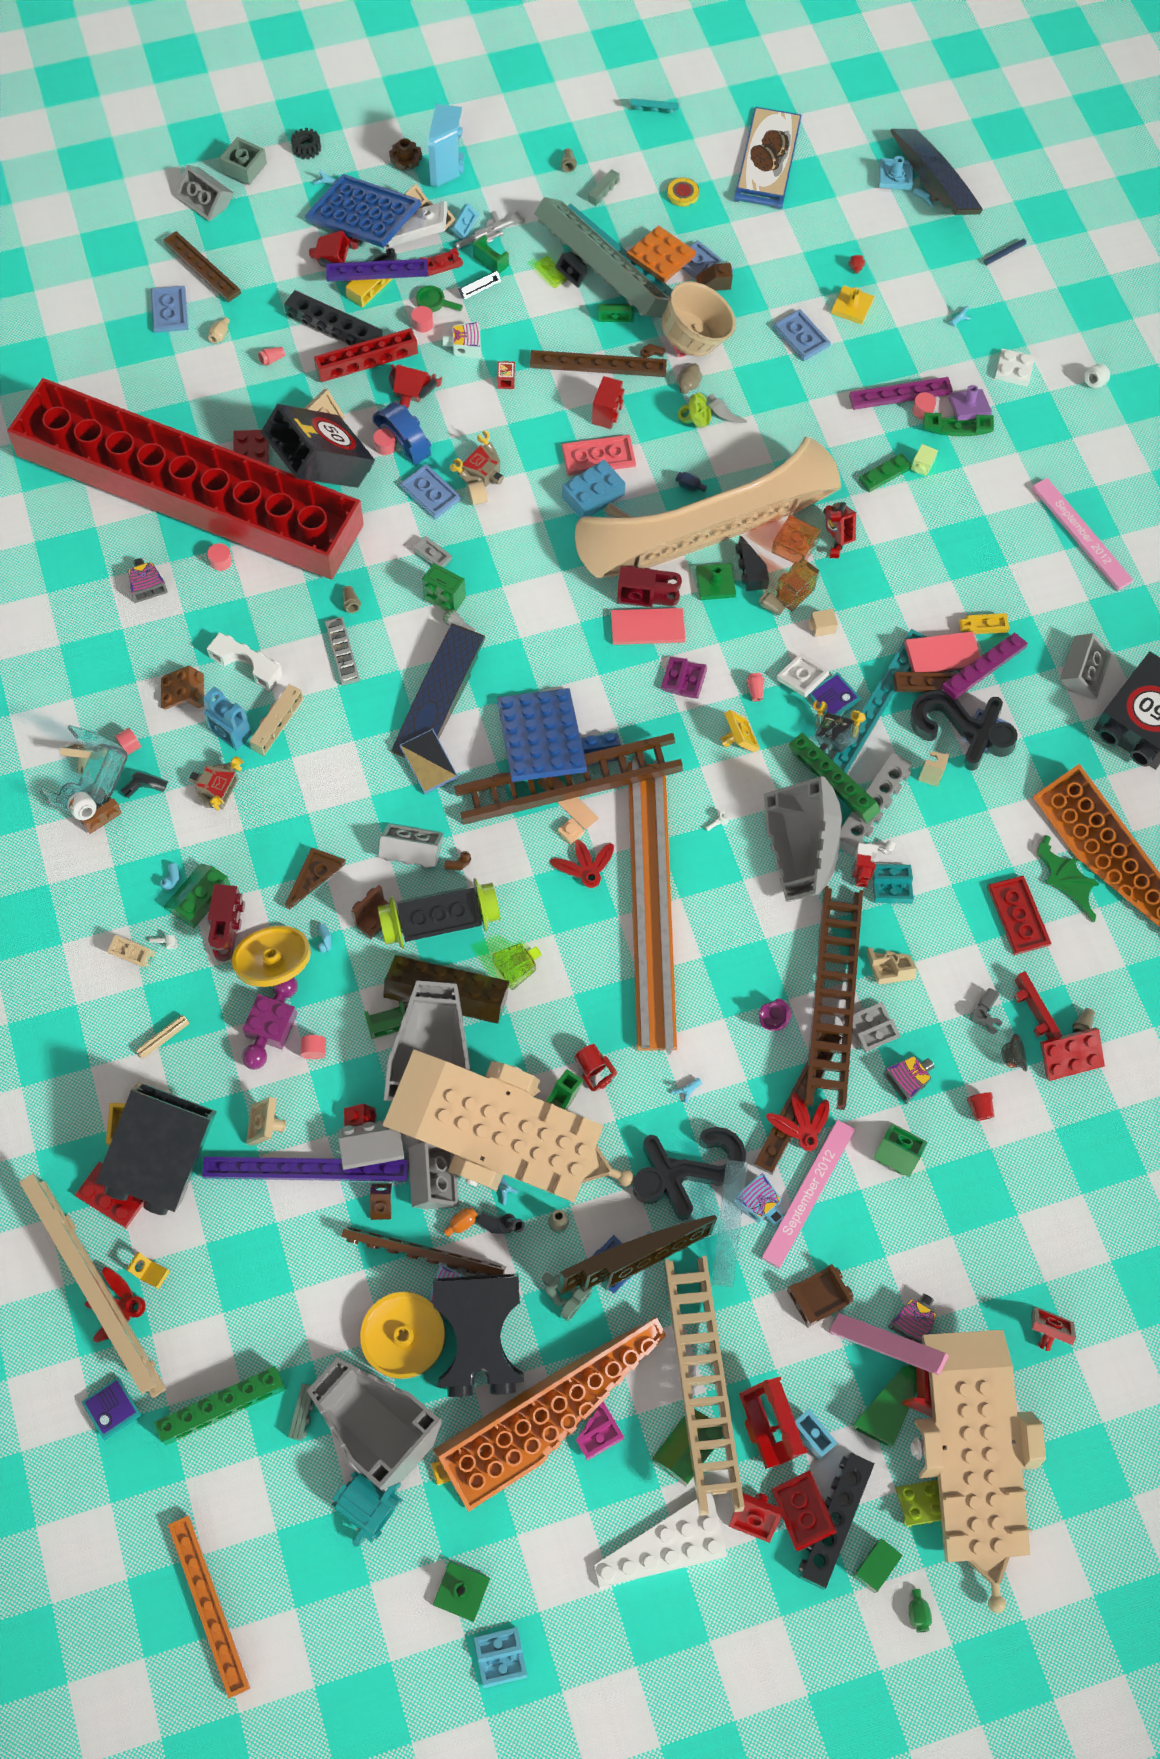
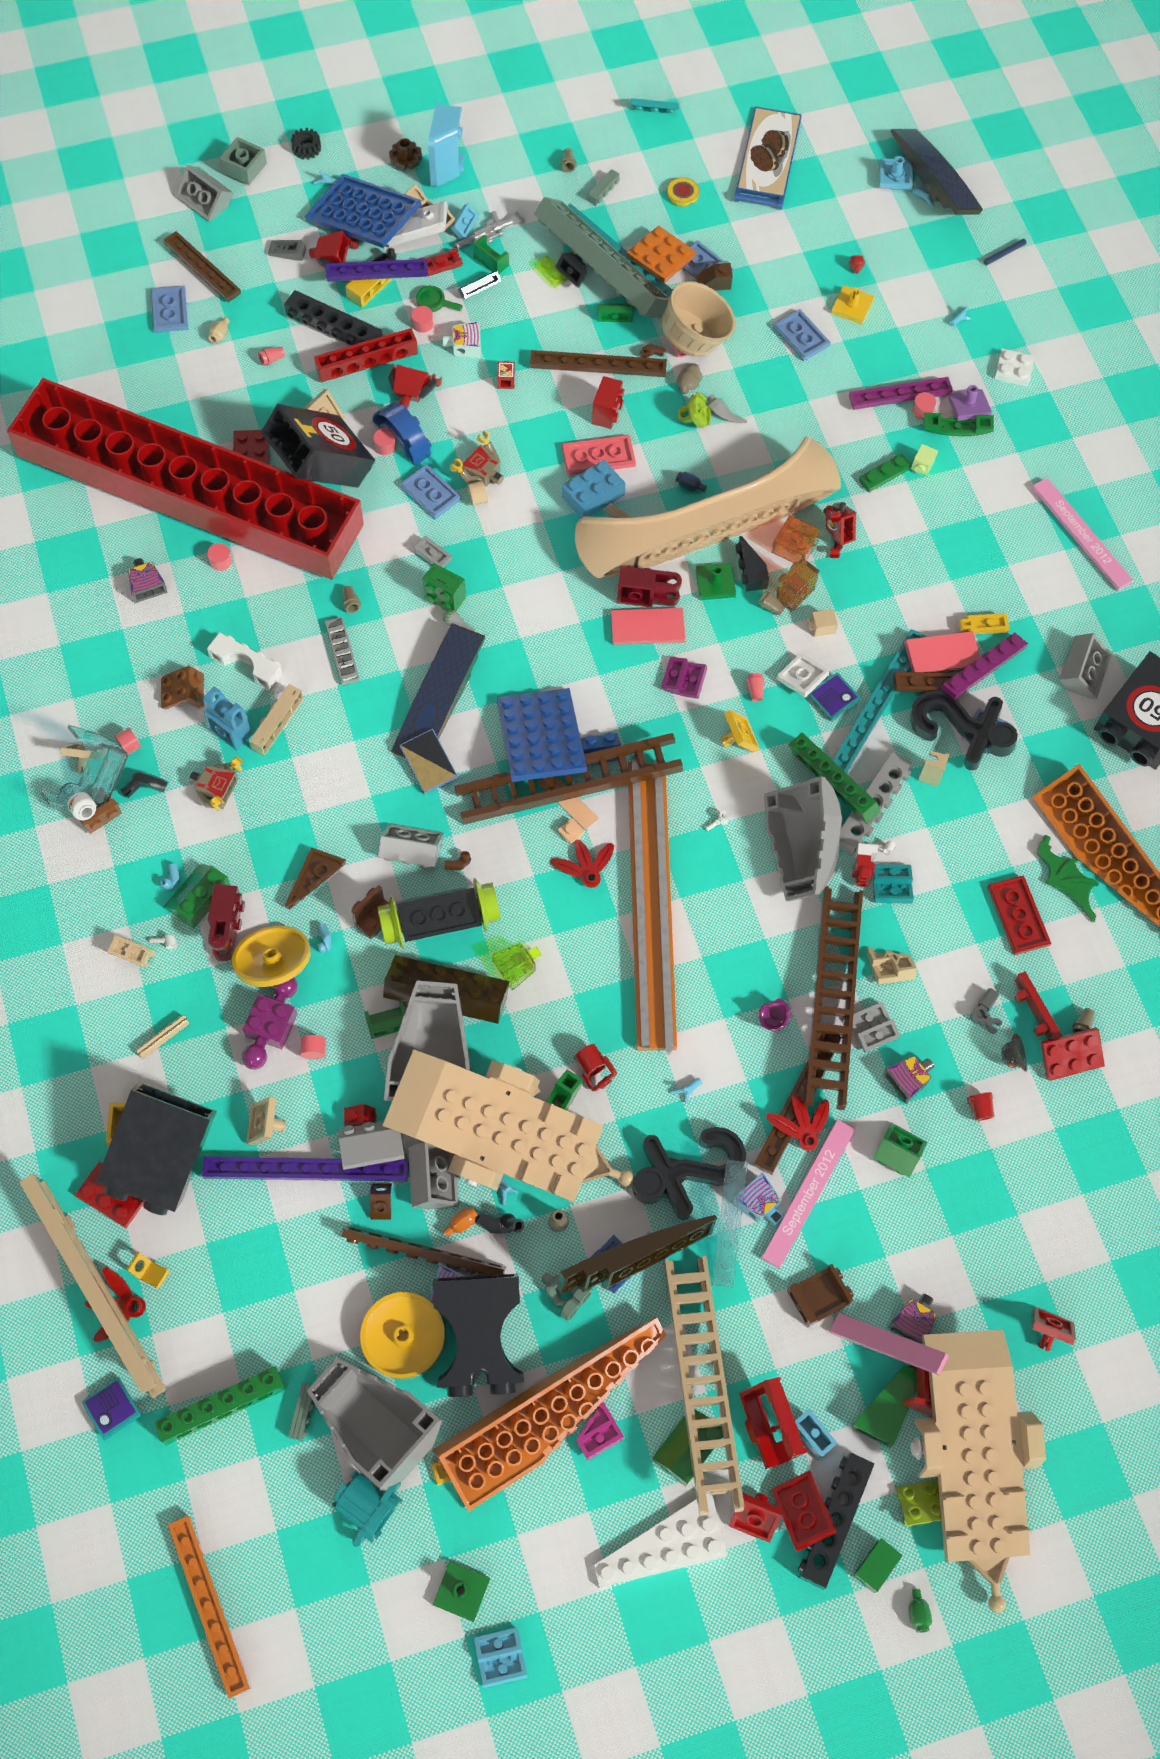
torso [813,701,865,755] -> none
white head [1085,364,1110,388] -> none
none -> dark grey slope [268,240,306,261]

